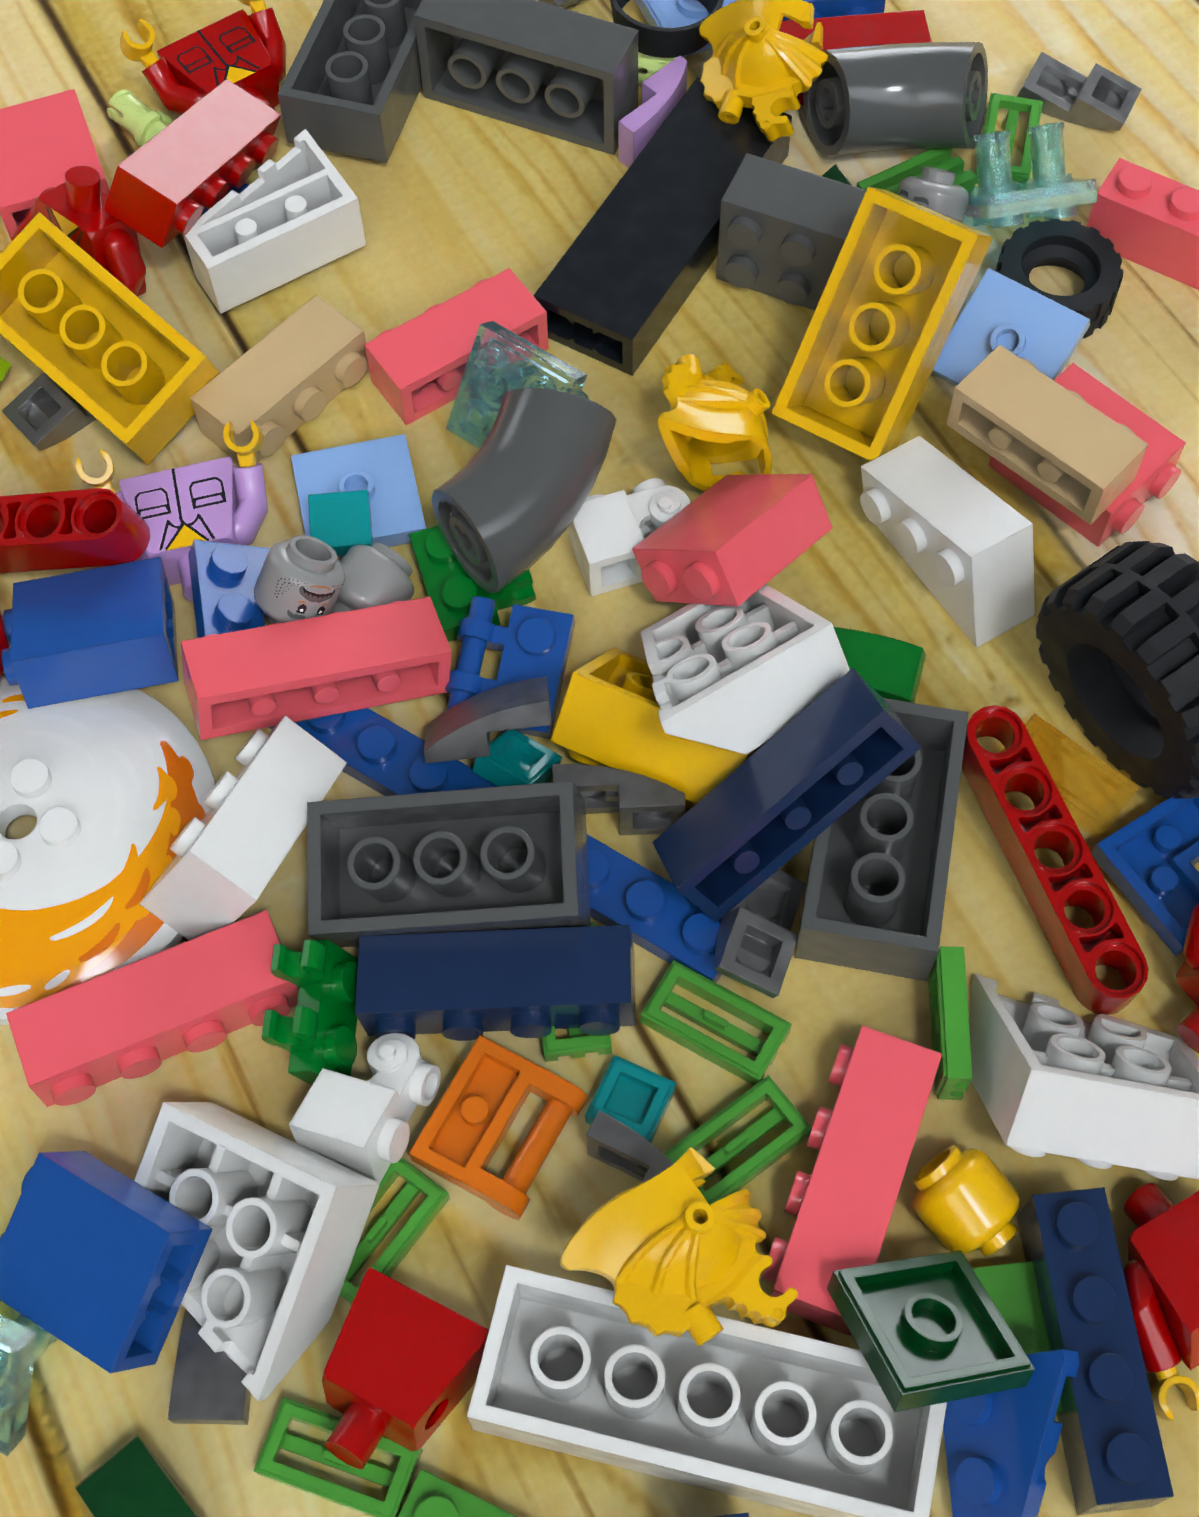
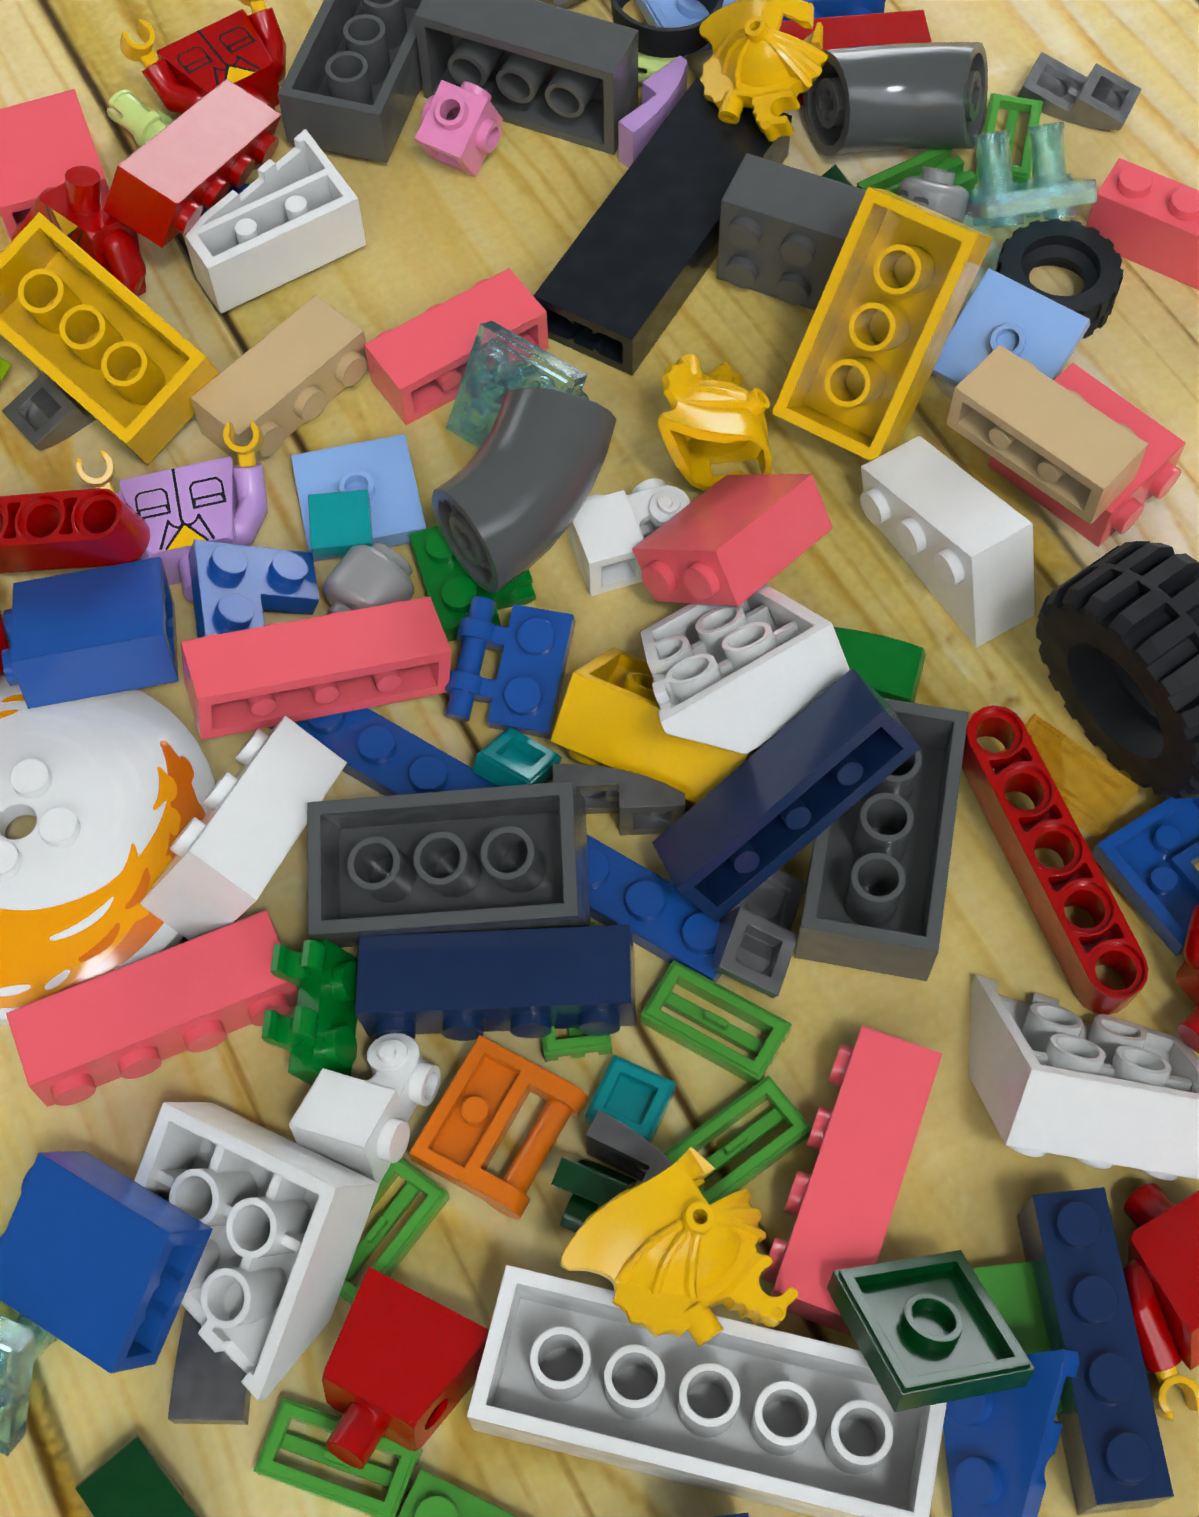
light grey head [254,535,346,624] -> none
flat silver slope [424,676,551,763] -> none
yellow head [912,1145,1020,1256] -> none
bright green tile [928,946,973,1100] -> none
none -> bright pink brick [414,80,503,177]
none -> dark green tile [551,1153,637,1232]

